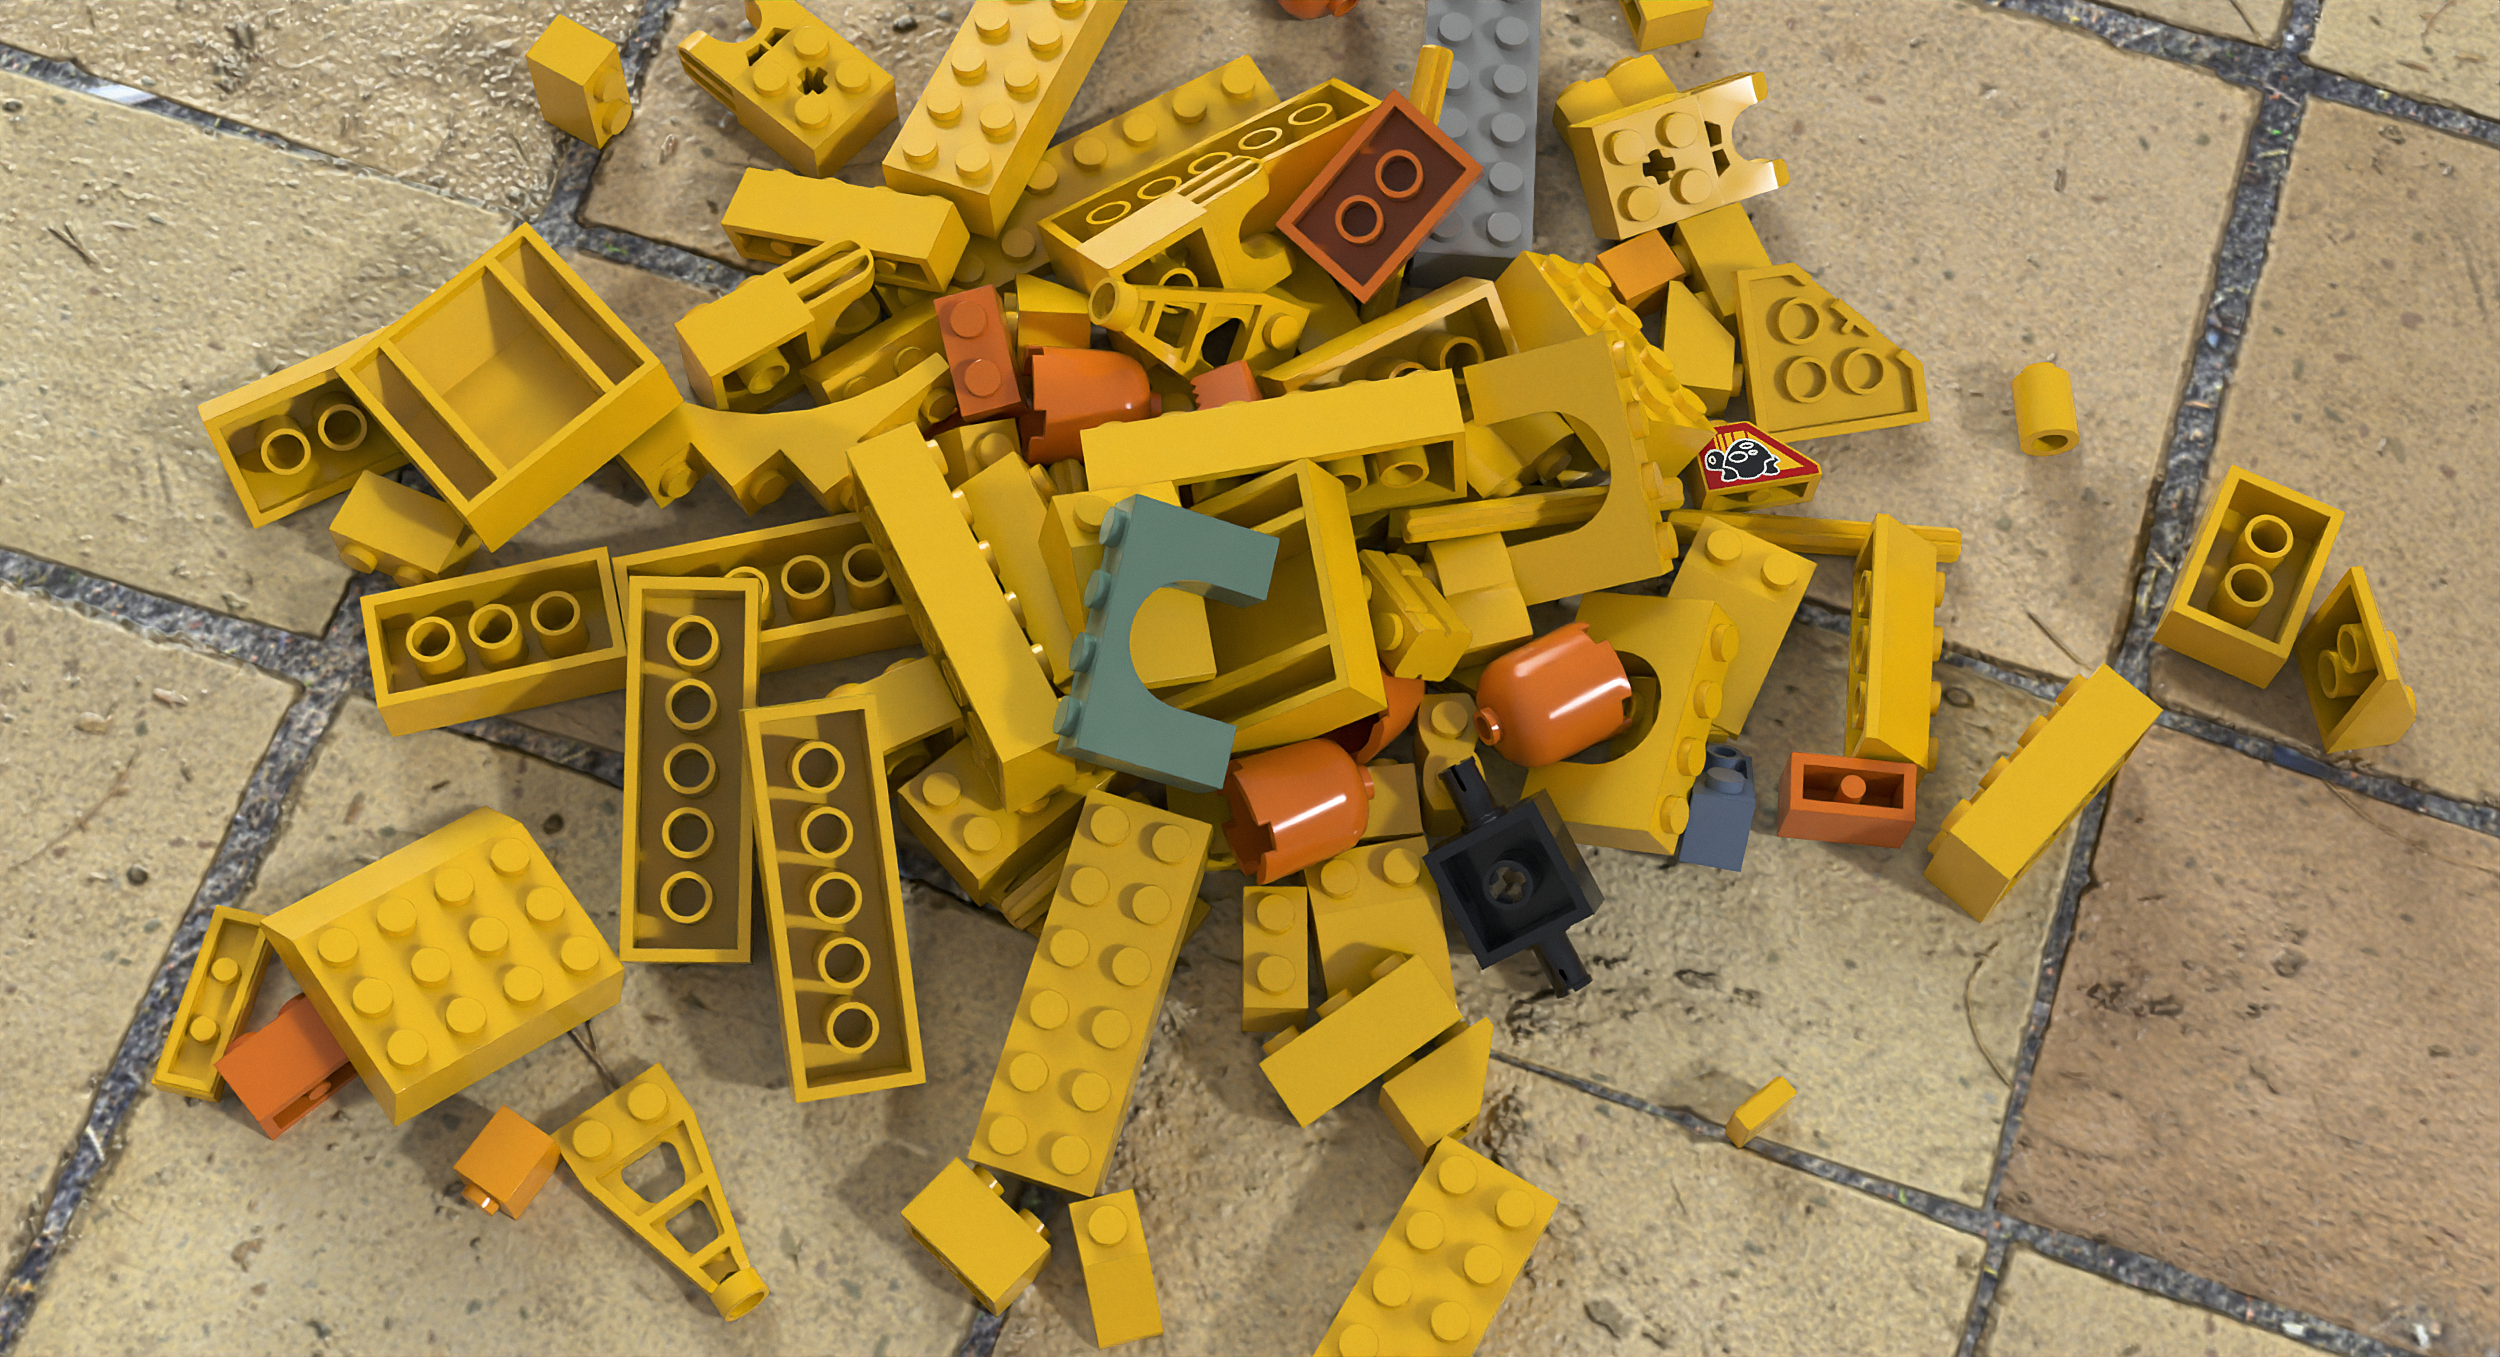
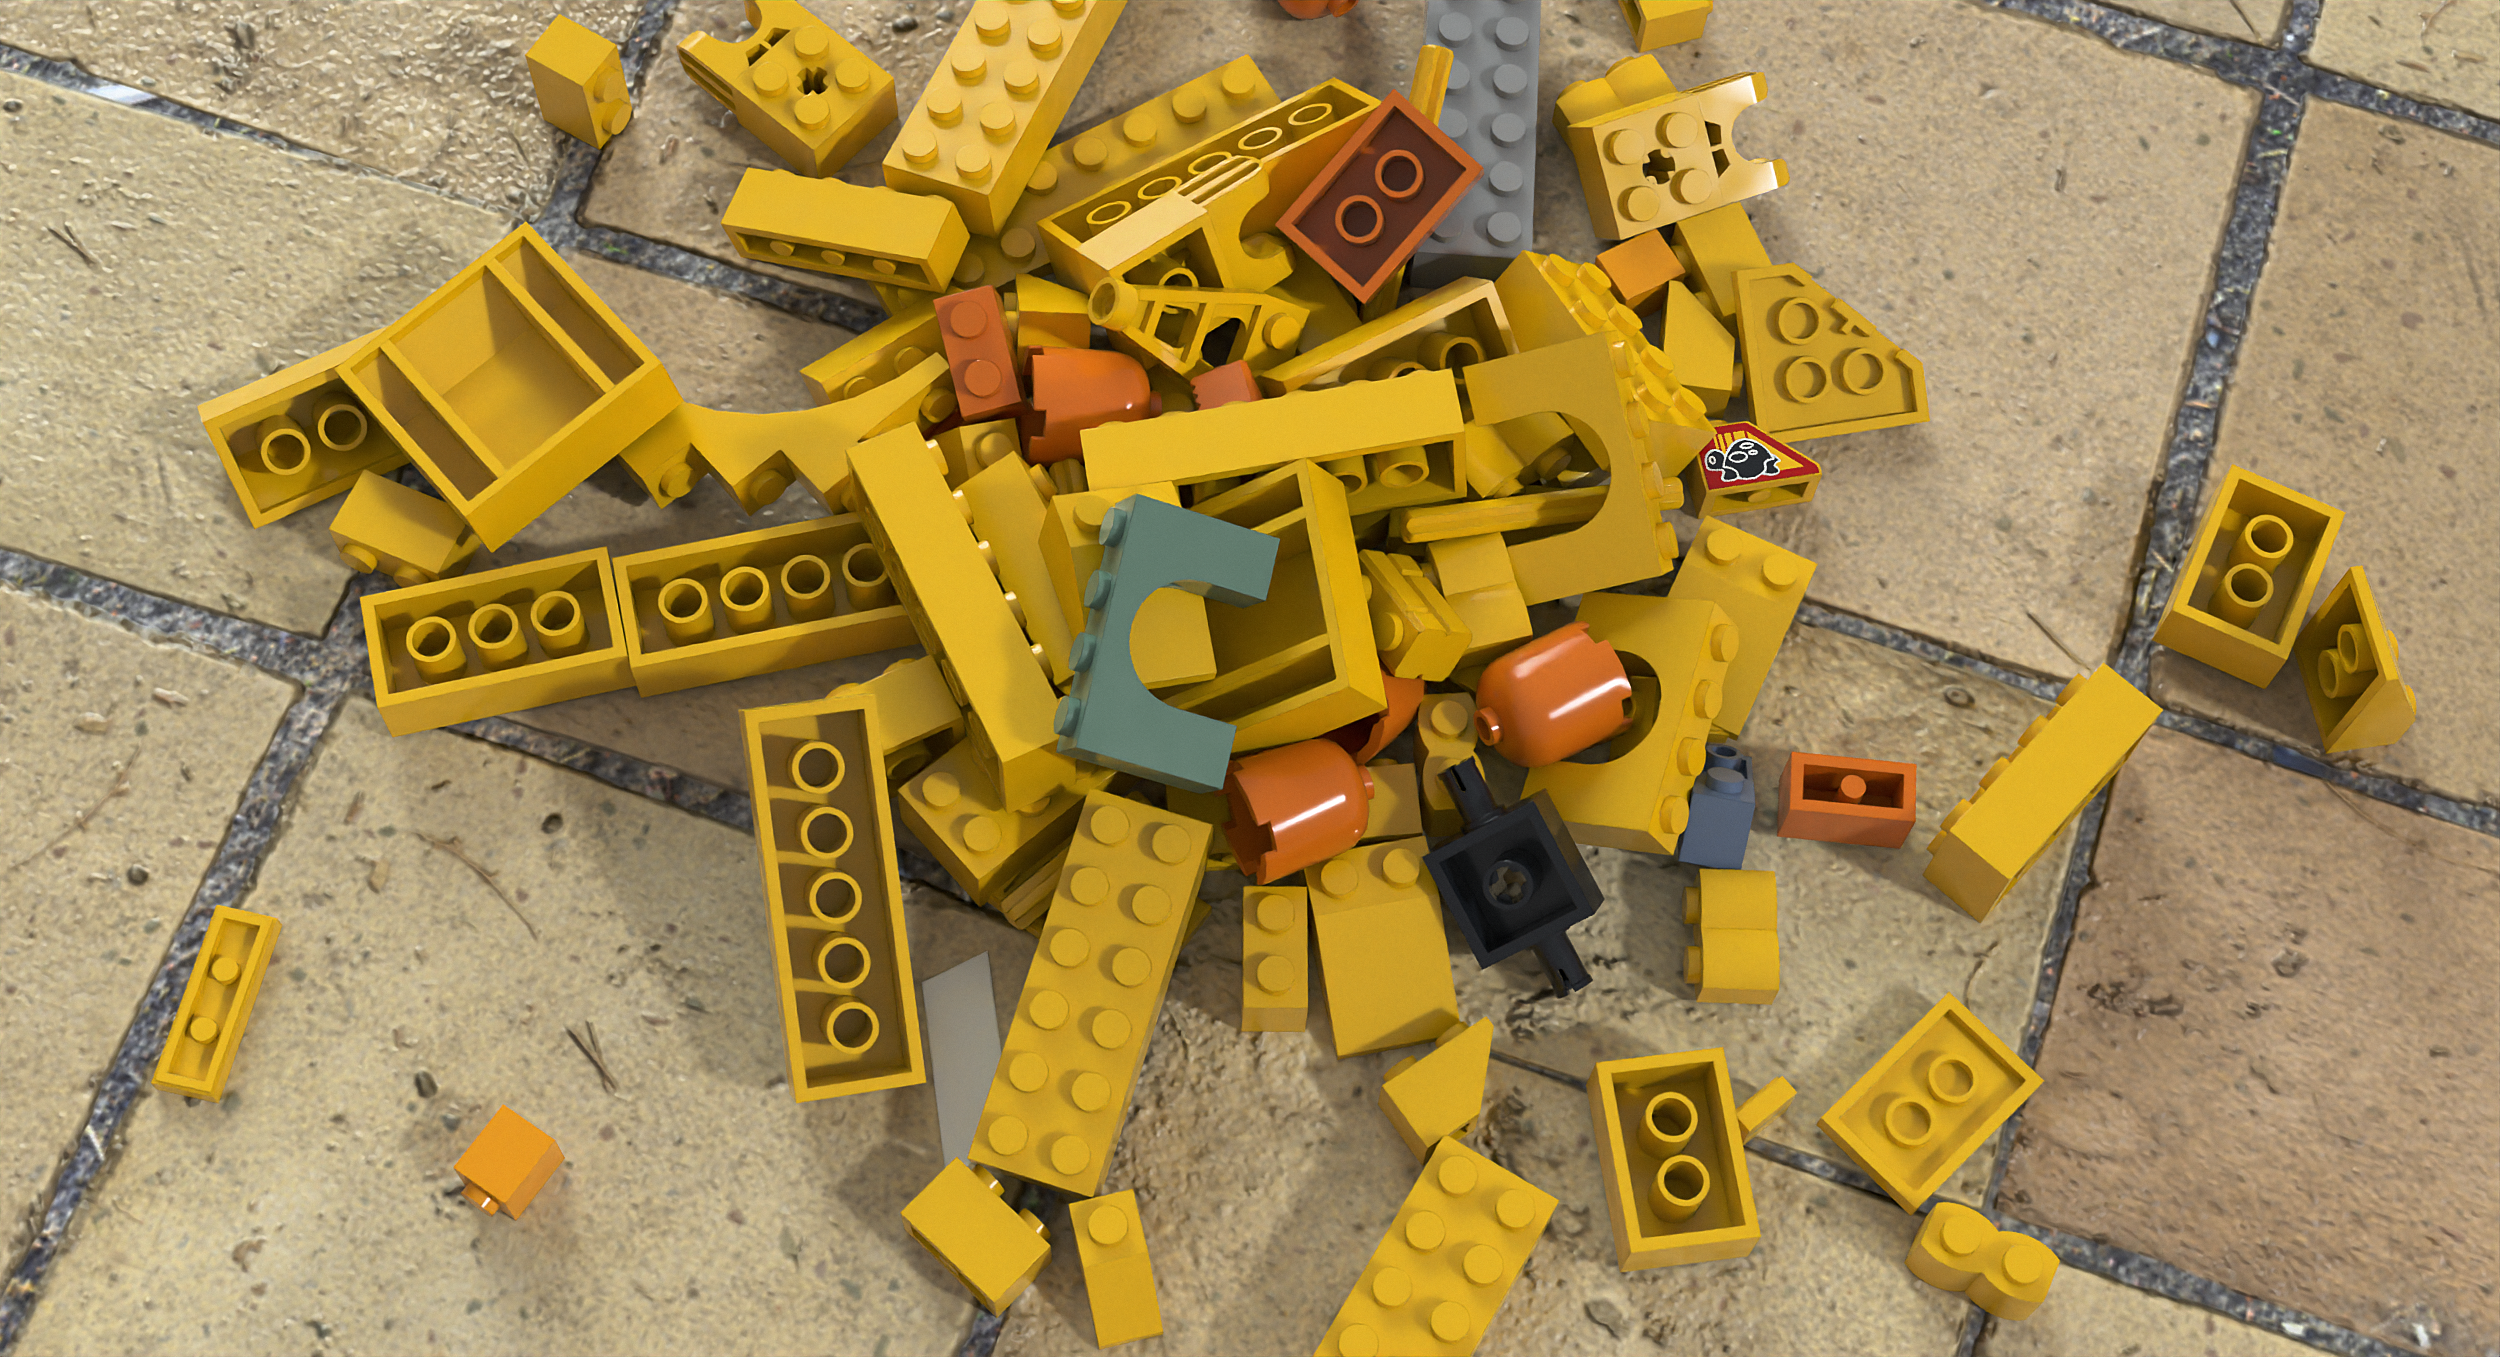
orange brick [213,992,359,1141] -> none
yellow slope [260,805,625,1127] -> none
yellow plate [549,1062,770,1322] -> none
yellow brick [619,576,762,965] -> none
yellow brick [674,236,882,414] -> none
yellow brick [1259,951,1463,1129] -> none
yellow axle [1665,508,1962,563] -> none
yellow slope [1843,513,1945,790] -> none
yellow brick [2011,362,2080,457] -> none
none -> white sticker [922,951,1002,1167]
none -> yellow brick [1586,1047,1761,1273]
none -> yellow brick [1682,868,1780,1005]
none -> yellow plate [1816,992,2044,1216]
none -> yellow brick [1904,1202,2060,1321]

